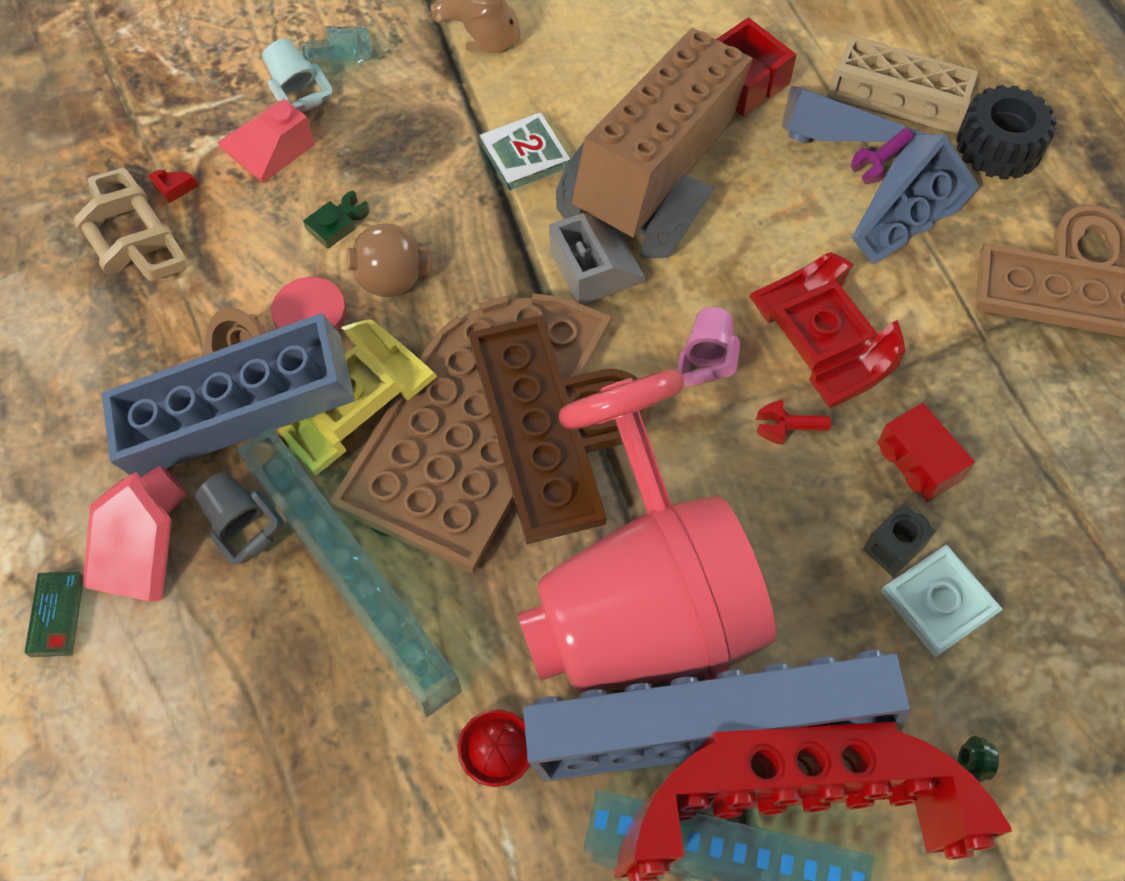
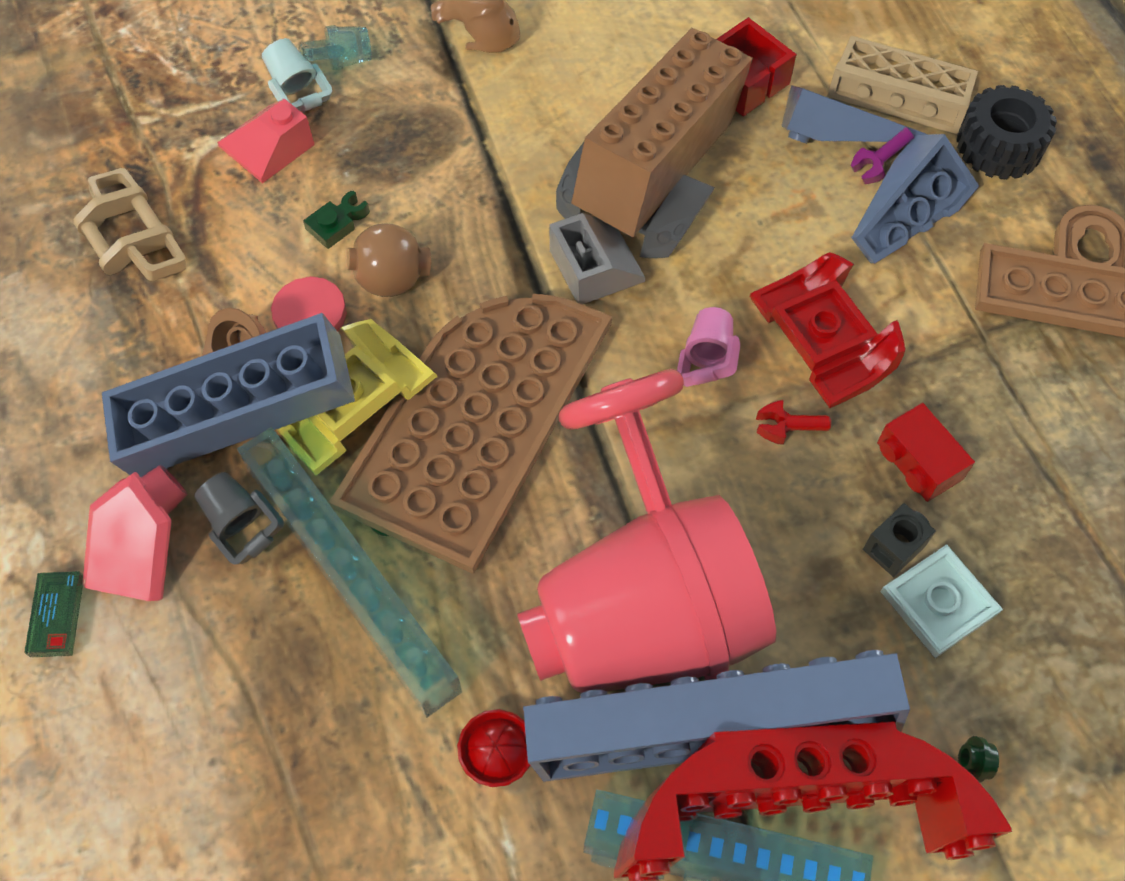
red tile [148,169,199,203] -> none
reddish brown plate [468,315,651,545] -> none
tile [479,112,570,191] -> none

